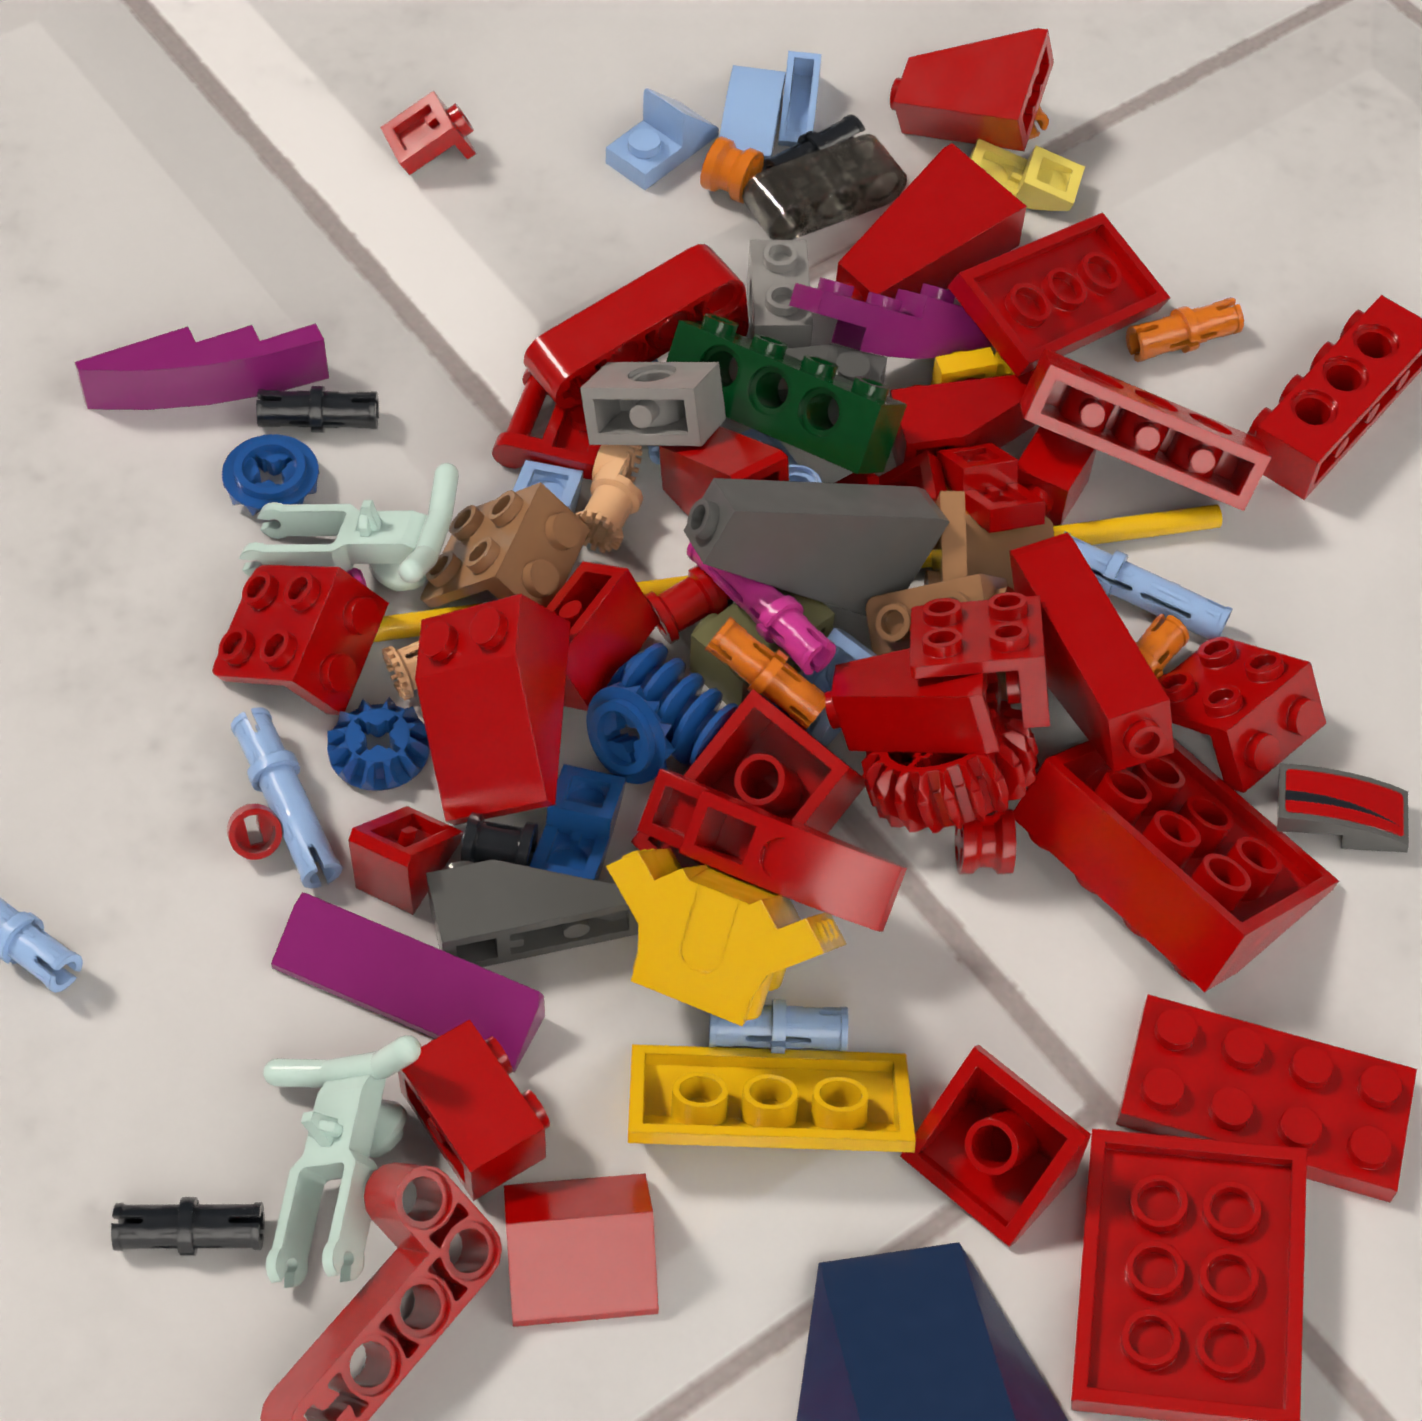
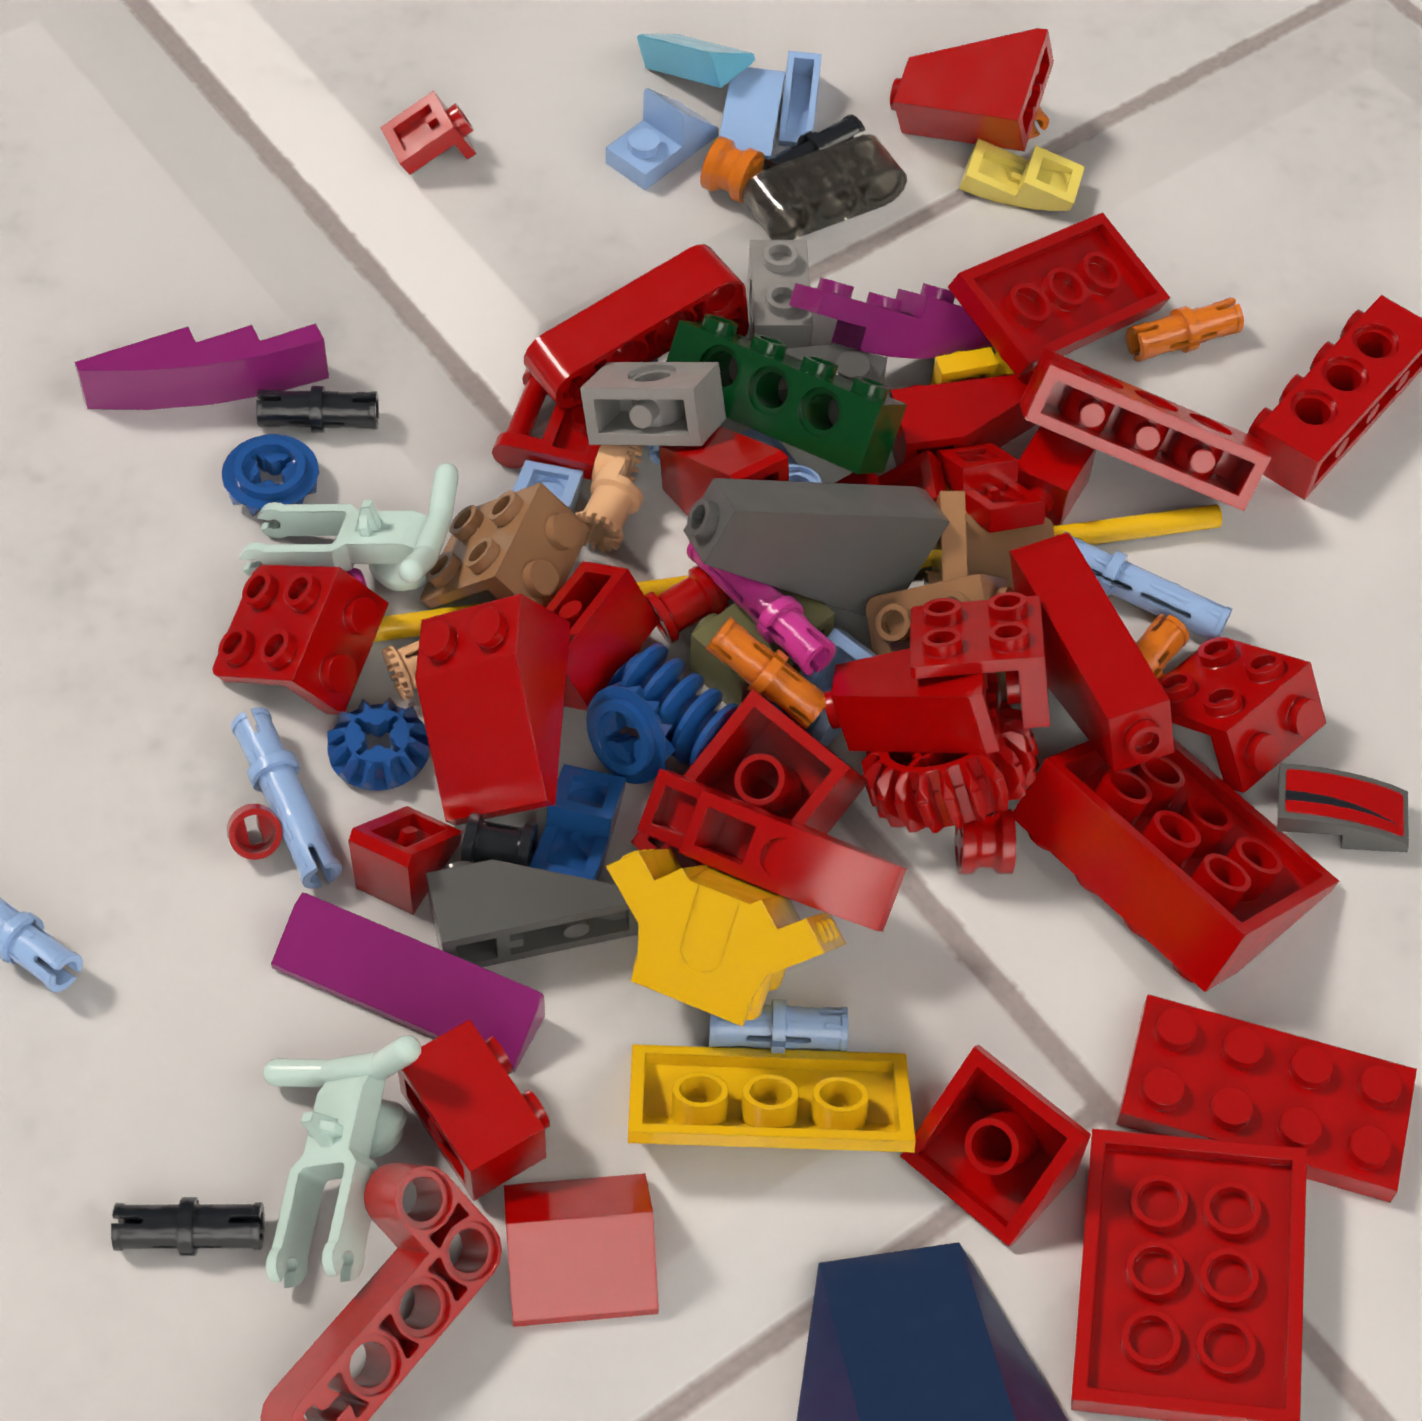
red slope [836,143,1027,302] -> none
none -> medium azure slope [637,34,755,88]

